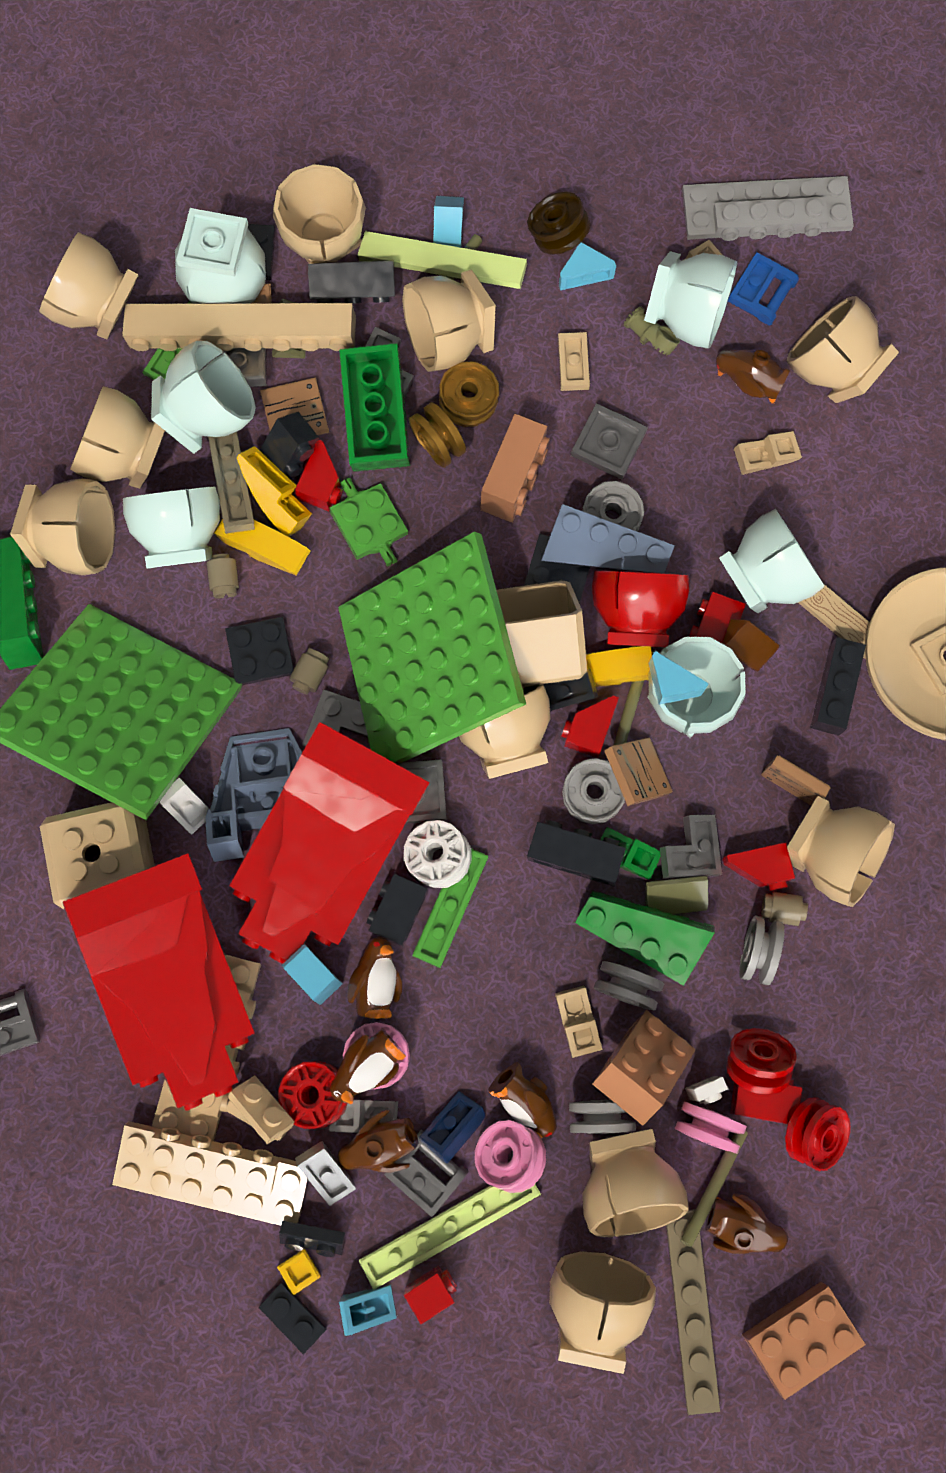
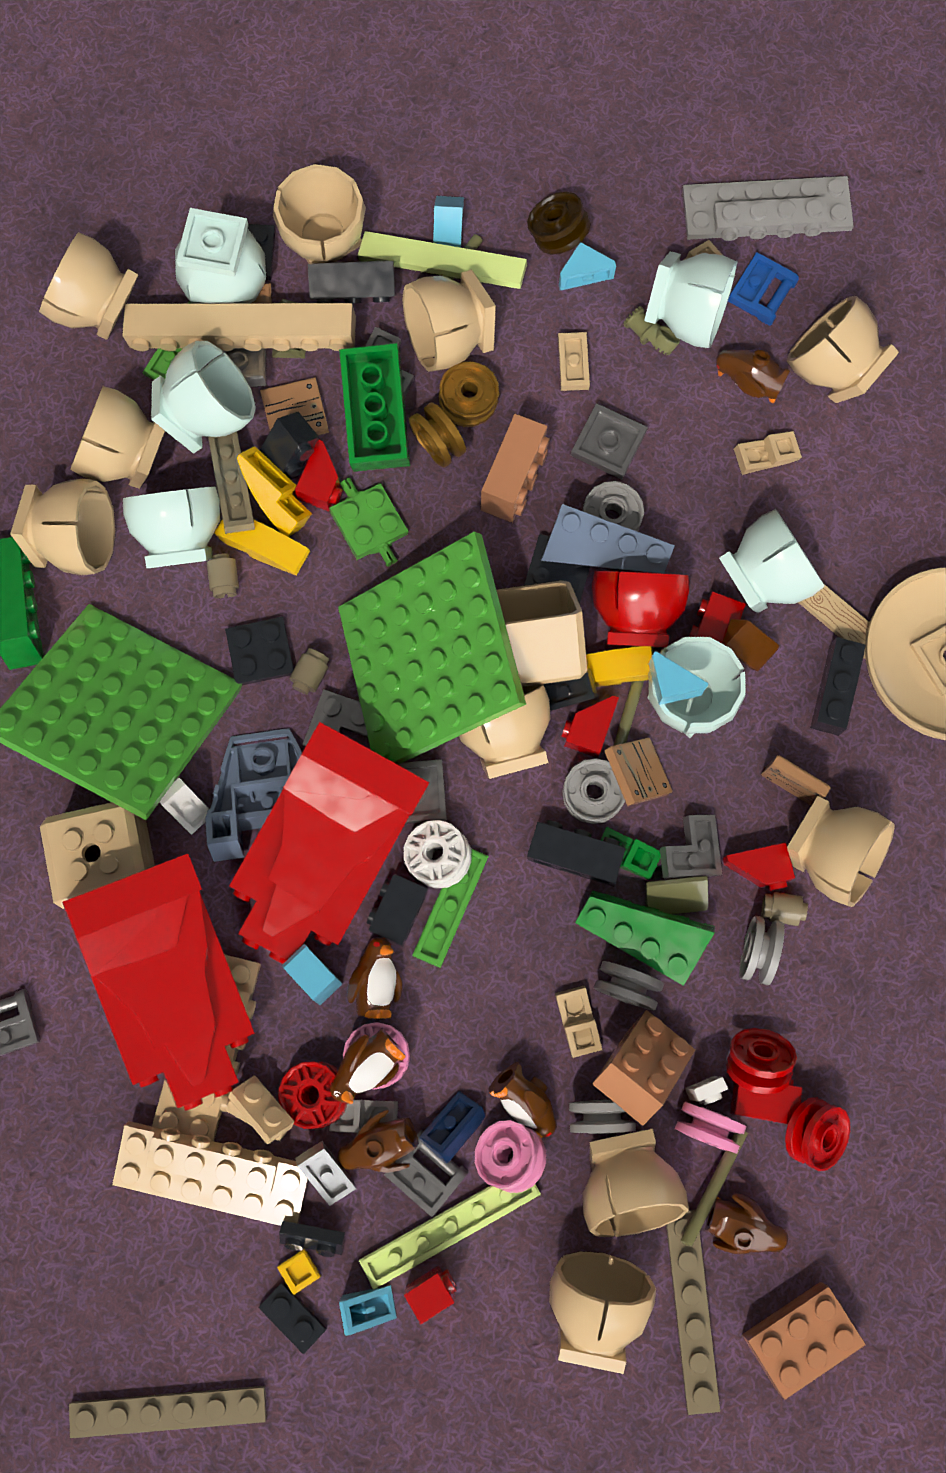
none -> dark tan plate [69,1386,267,1438]

